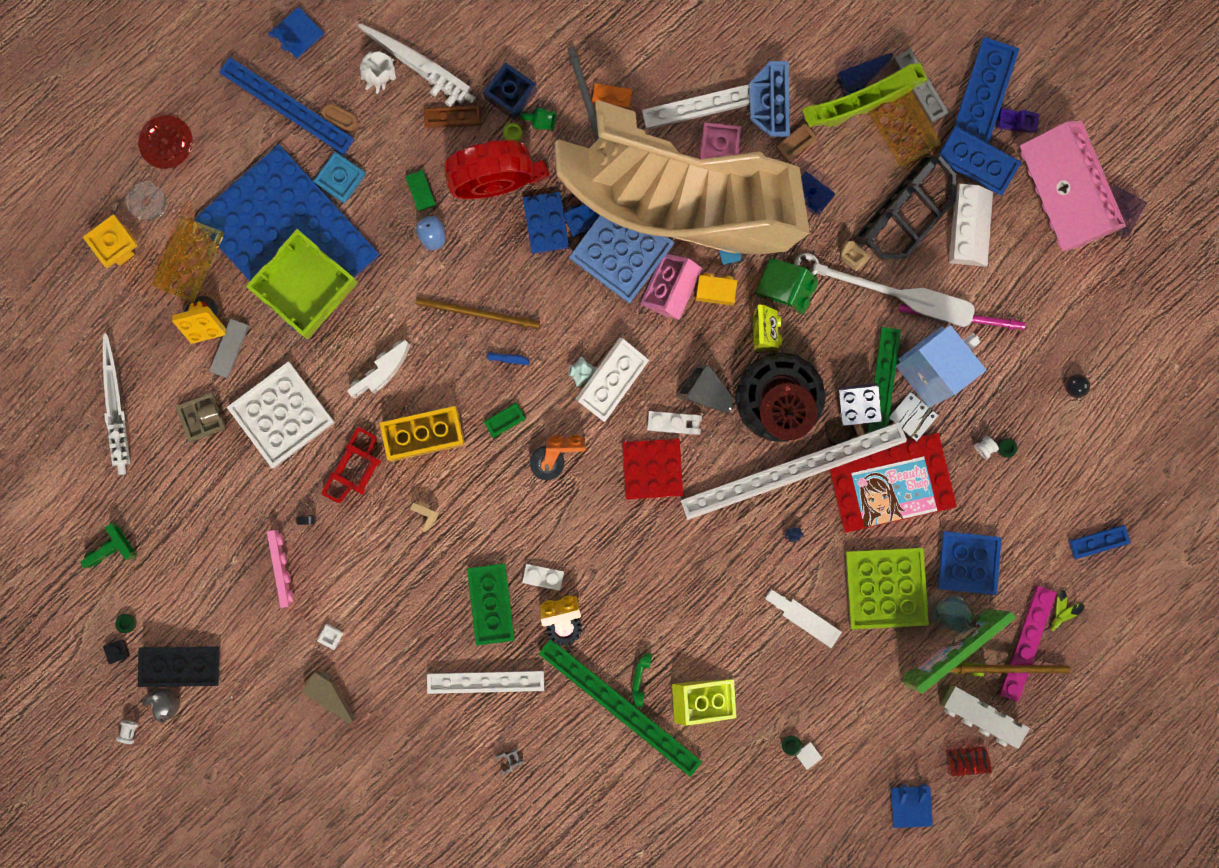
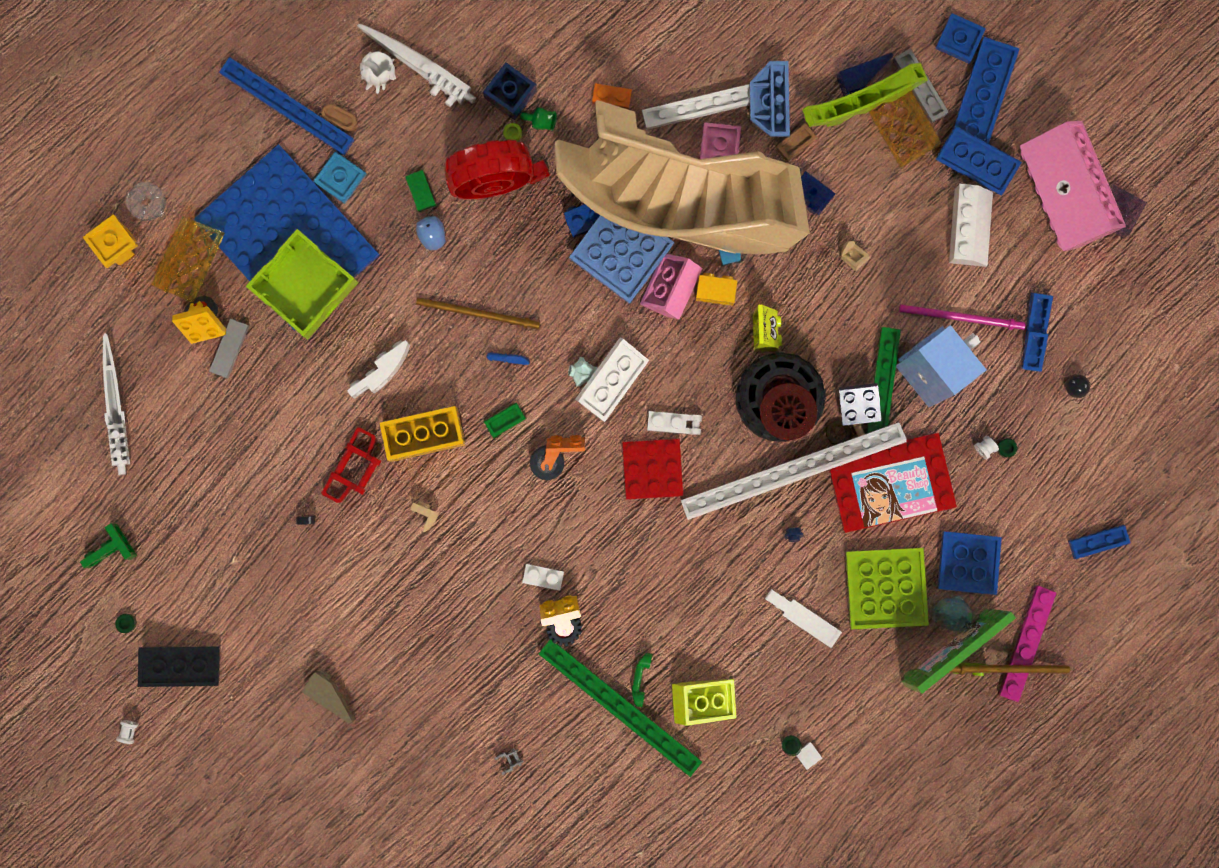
black plate [103,639,129,664] -> none
clear red piece [138,115,193,169] -> none
flat silver helmet [142,689,180,723] -> none
dark tan plate [176,393,226,443] -> none
white plate [227,361,335,469] -> none
bright pink plate [267,530,294,608] -> none
blue plate [268,7,324,59] -> none
white tile [317,624,344,650] -> none
dark orange tile [424,105,481,128] -> none
white plate [427,671,544,694] -> none
green plate [467,563,515,646] -> none
blue plate [523,192,569,254] -> none
dark grey bar [567,47,599,141] -> none
dark grey slope [677,365,735,413] -> none
green piece [754,258,818,315] -> none
white piece [794,253,974,327] -> none
black plate [853,154,956,259] -> none
white sticker [889,392,938,441] -> none
blue plate [891,783,933,828] -> none
white wedge [940,685,1030,749] -> none
clear red brick [946,747,992,777] -> none
dark purple slope [996,108,1039,133] -> none
lime piece [1051,590,1085,631] -> none
none -> blue plate [935,13,986,64]
none -> blue slope [1022,292,1053,372]

